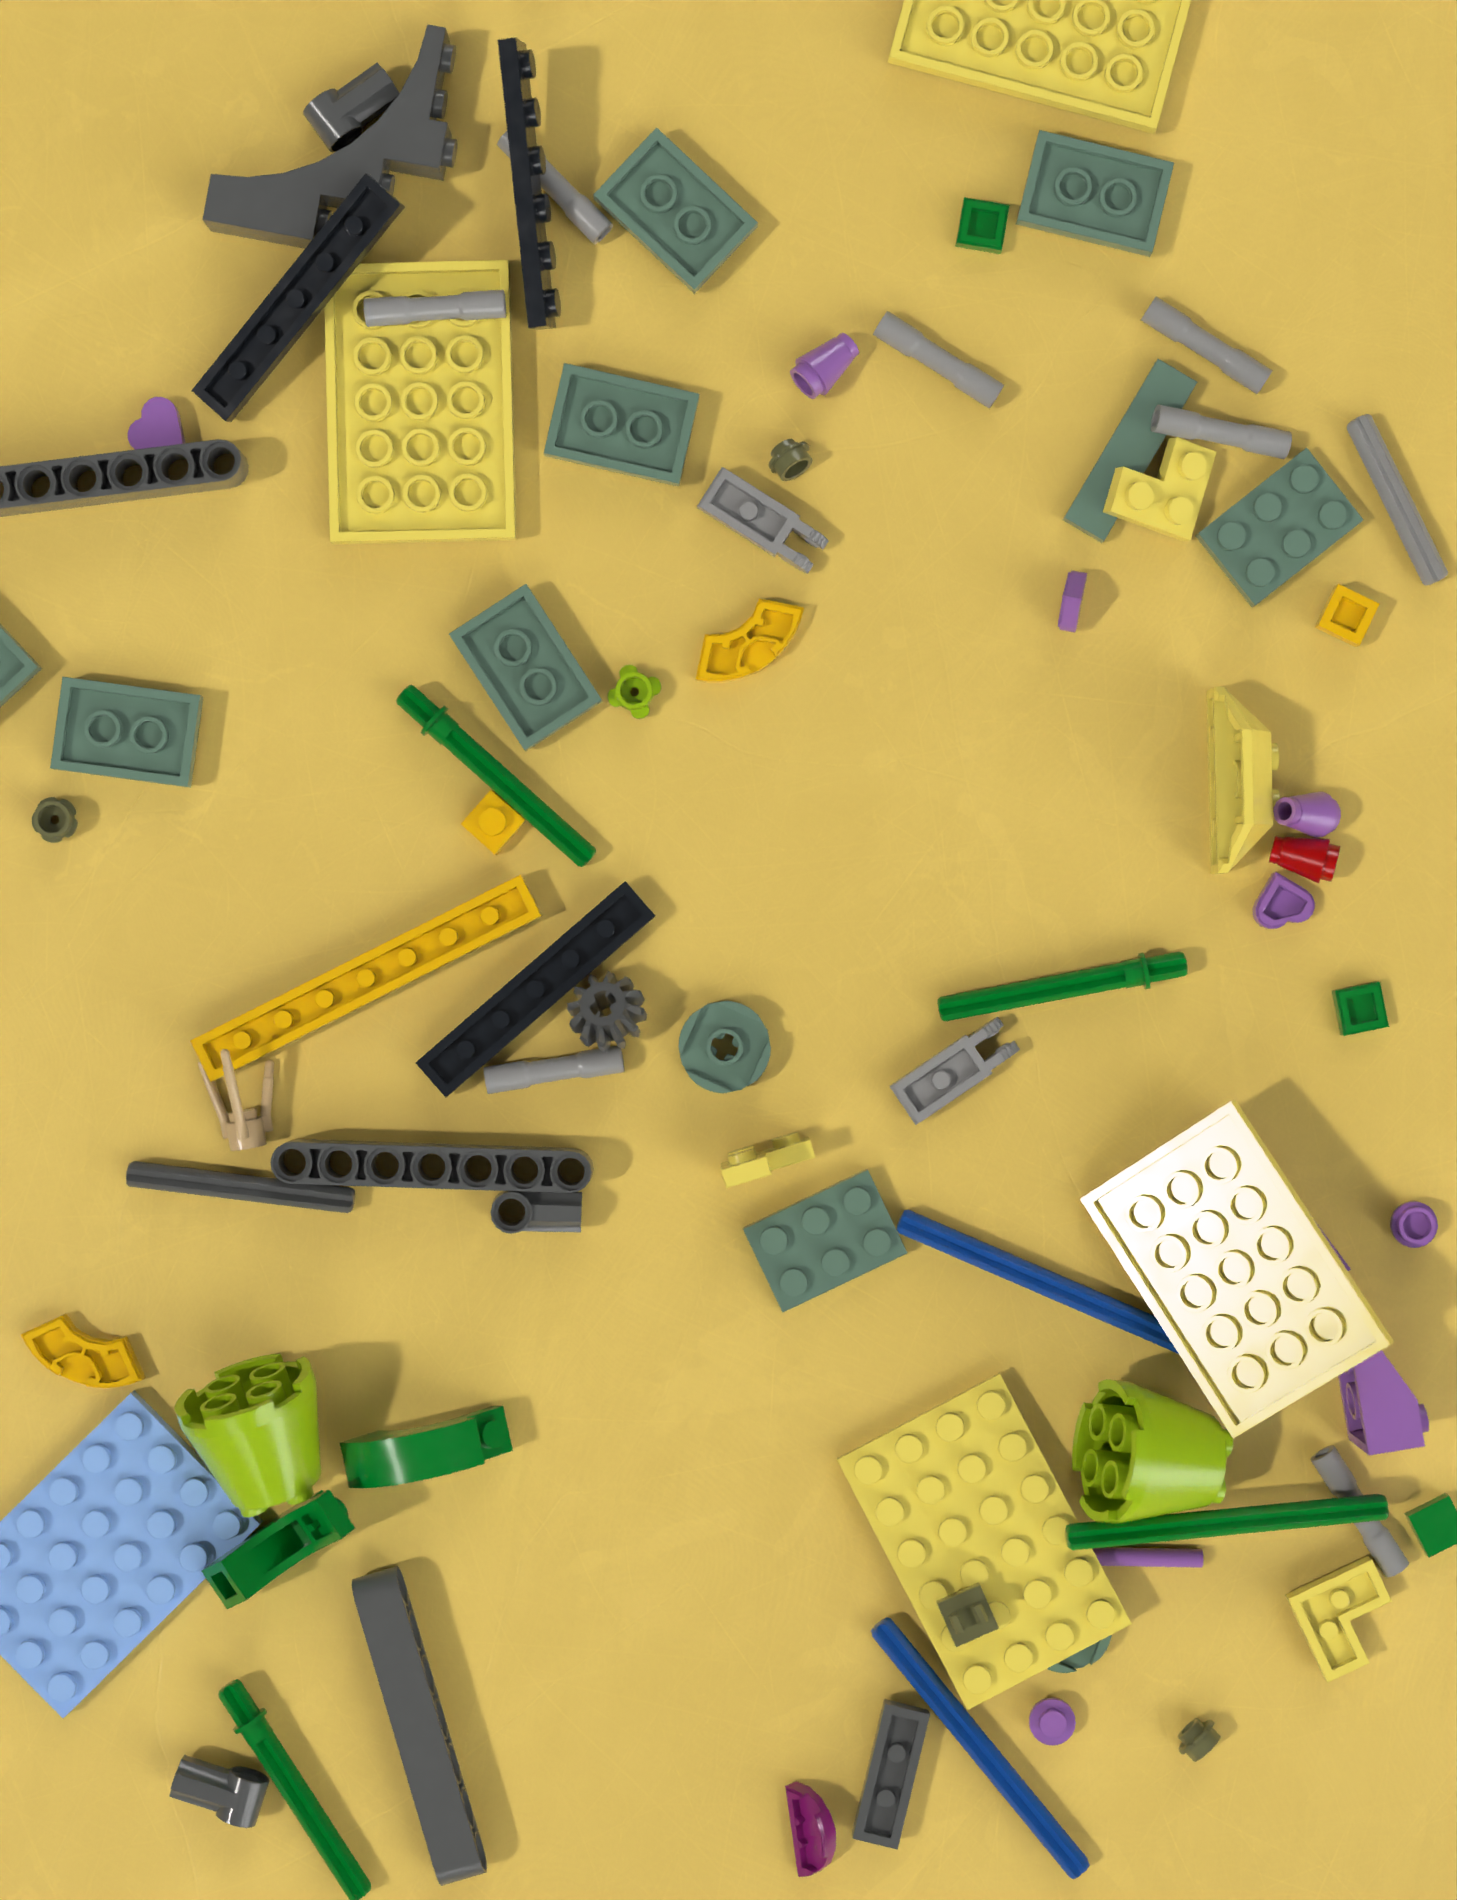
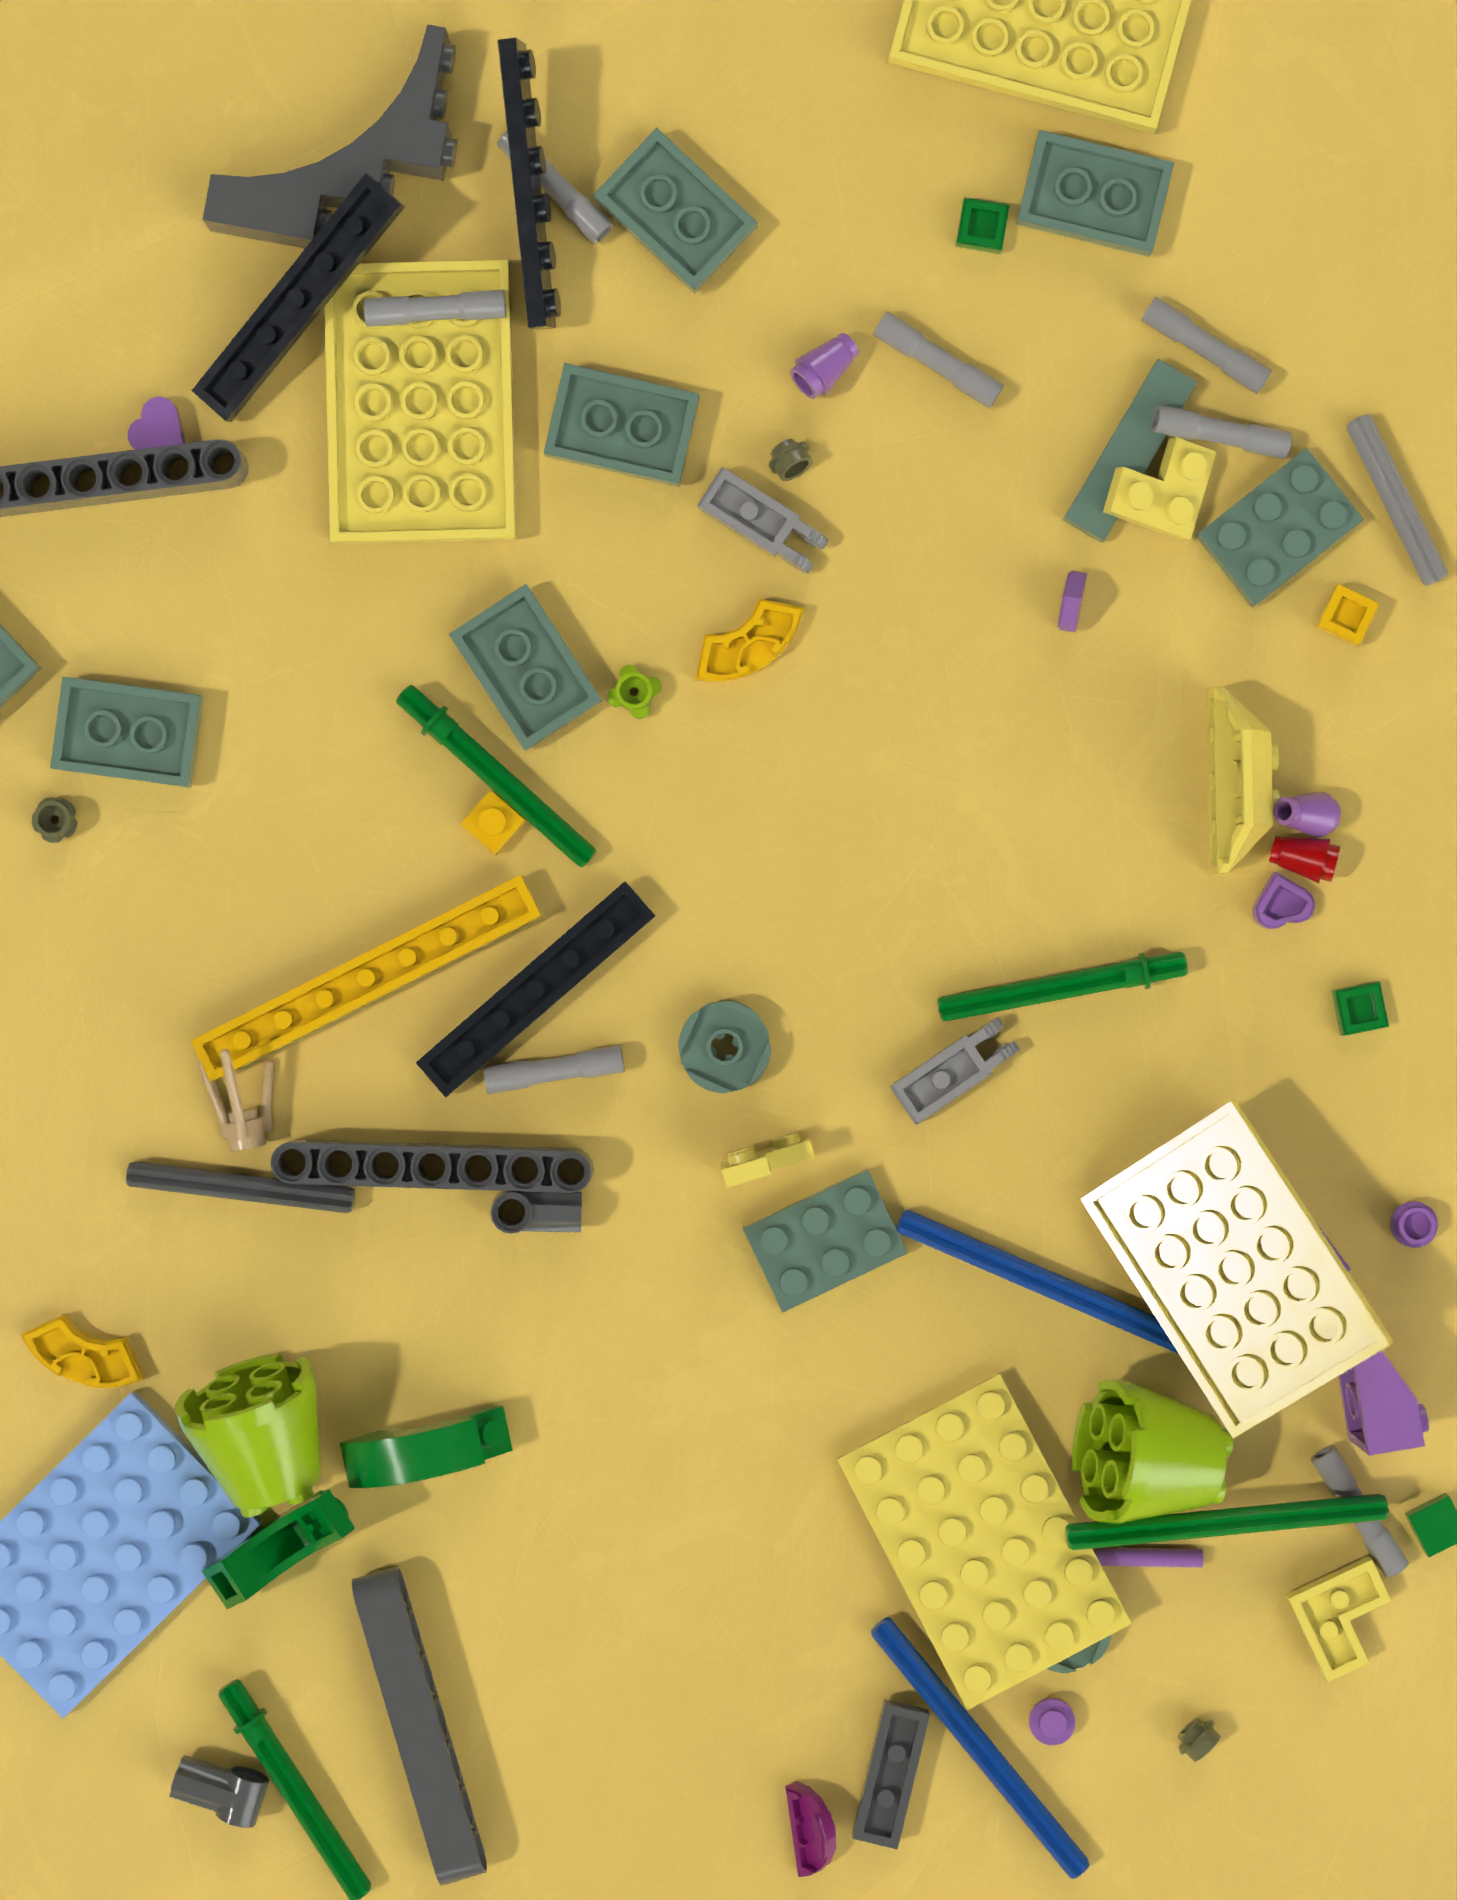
dark grey piece [303,62,399,153] -> none
dark grey gear [567,971,647,1053] -> none
olive tile [936,1582,999,1647] -> none

